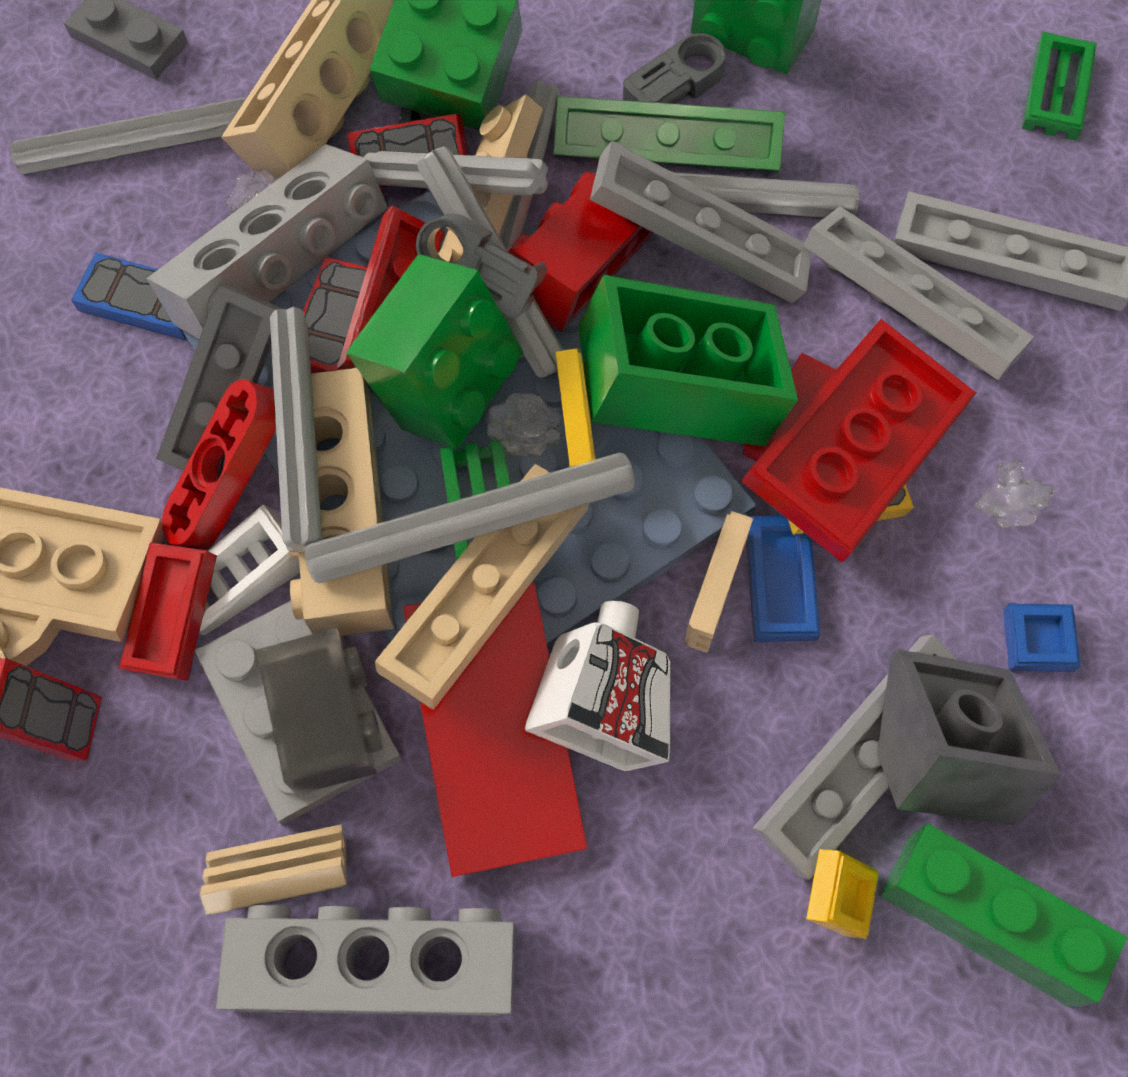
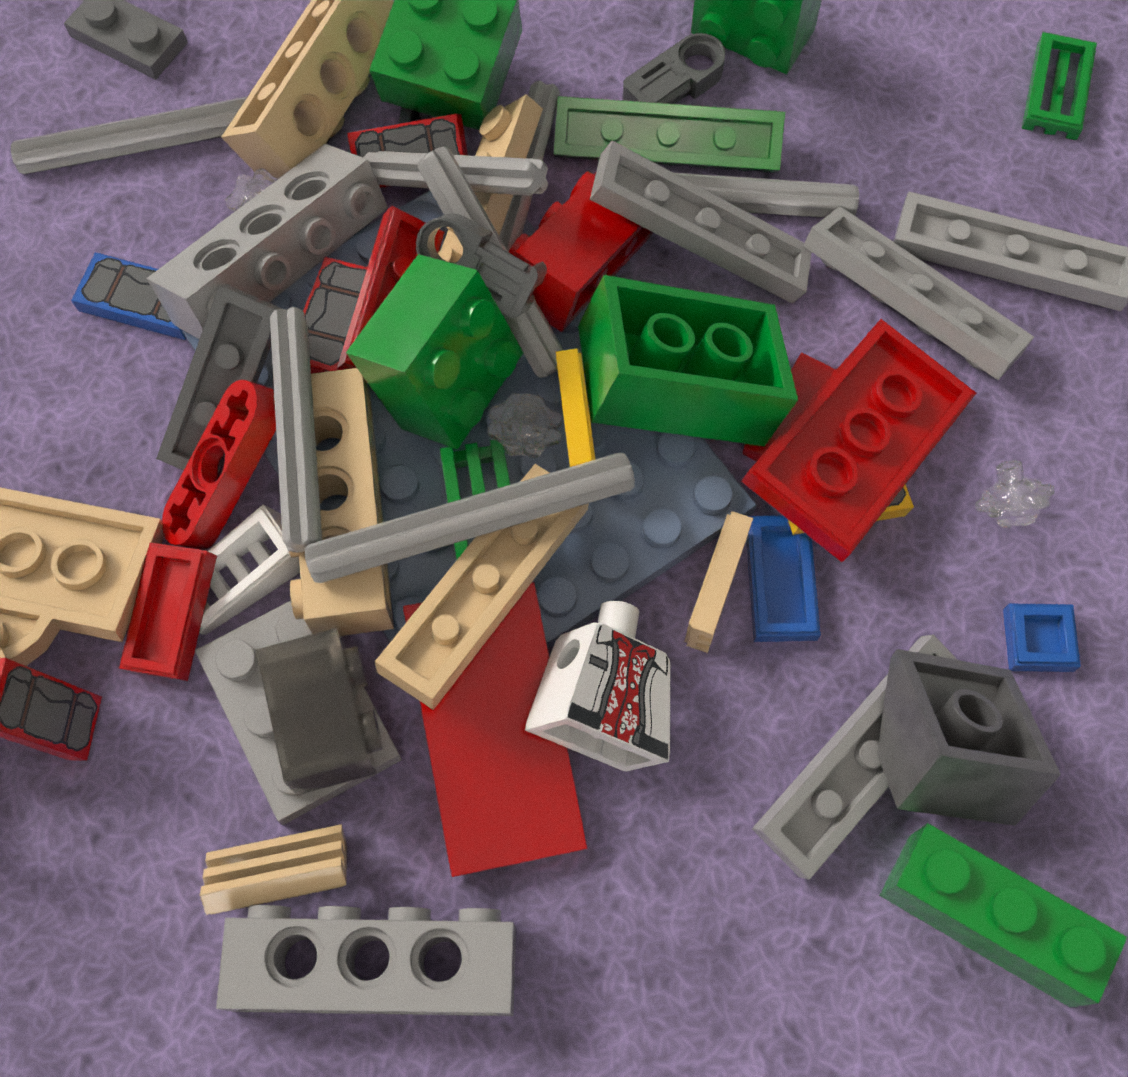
yellow tile [806,849,879,940] -> none

